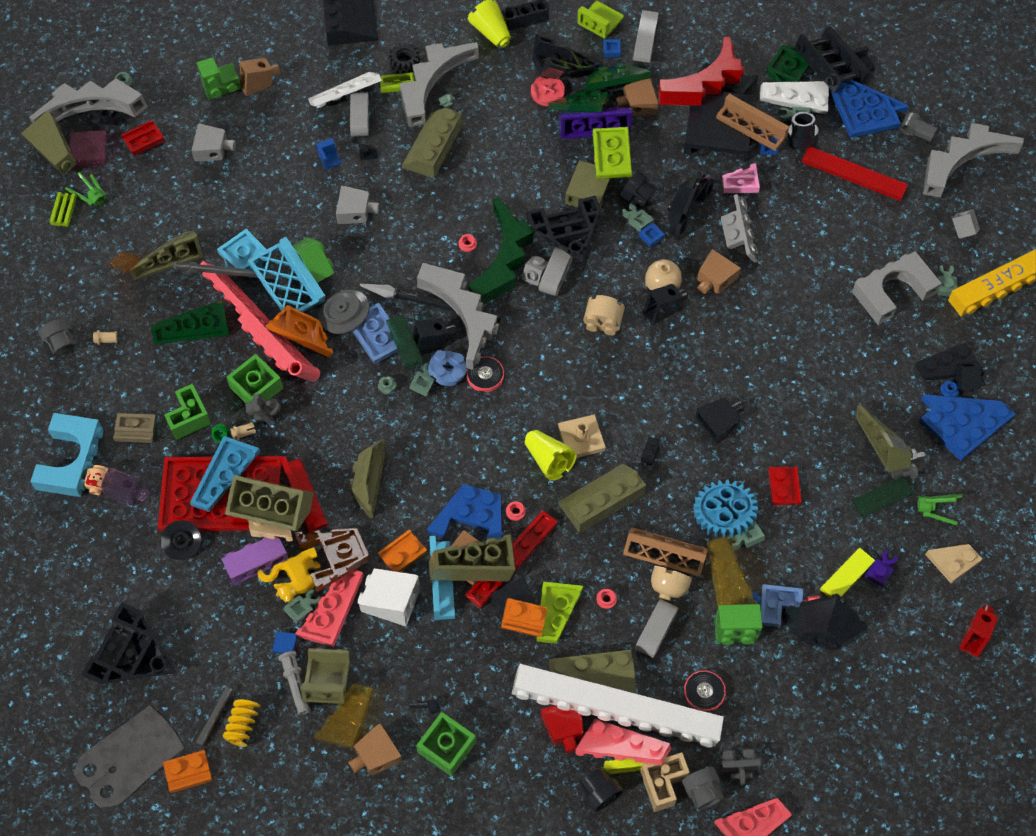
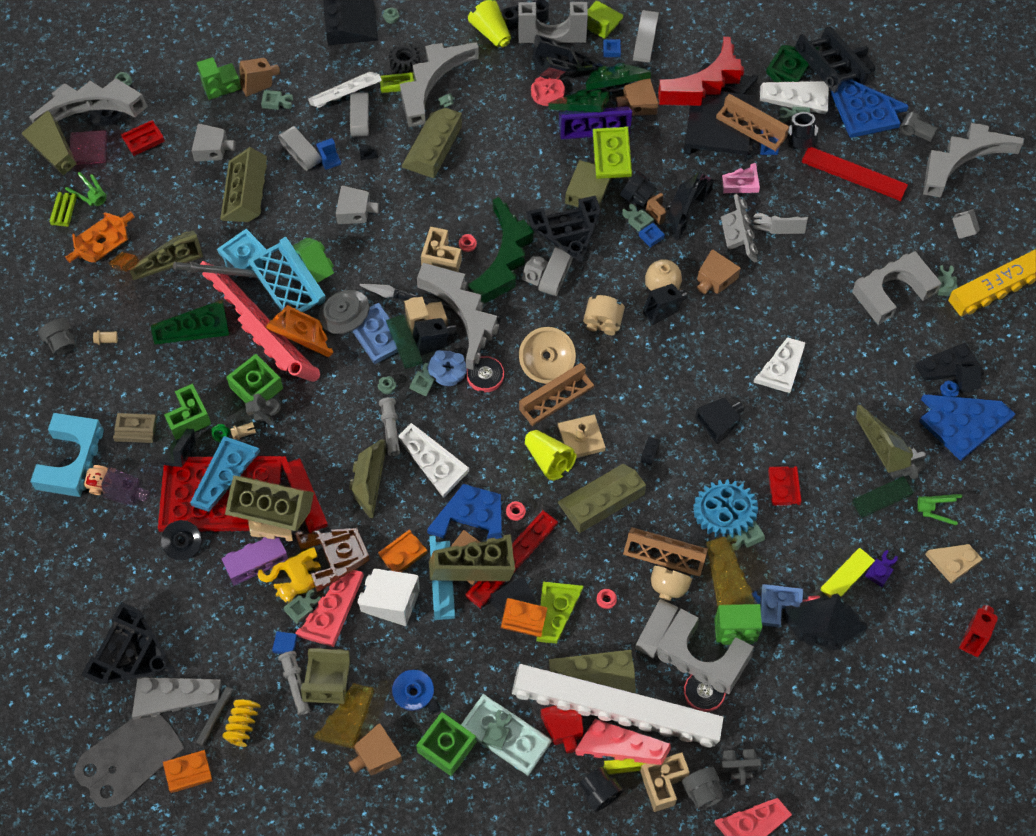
none -> orange plate [65,212,135,263]
none -> light grey wing [132,678,221,720]
none -> black panel [160,428,196,467]
none -> olive slope [220,147,267,222]
none -> sand green plate [261,90,293,110]
none -> light grey beam [278,126,322,171]
none -> light grey pin [379,398,400,456]
none -> sand green plate [383,8,400,24]
none -> blue dish [392,670,434,711]
none -> white wing [398,423,469,498]
none -> tan brick [404,297,448,336]
none -> tan brick [421,227,462,272]
none -> light aqua tile [461,694,552,776]
none -> sand green plate [482,710,512,751]
none -> light grey arch [518,2,588,43]
none -> tan dish [519,327,576,384]
none -> medium nougat fence [519,363,594,426]
none -> medium nougat bracket [646,193,666,225]
none -> light grey arch [656,609,754,694]
none -> light grey arm [753,213,808,234]
none -> white wing [754,338,805,393]

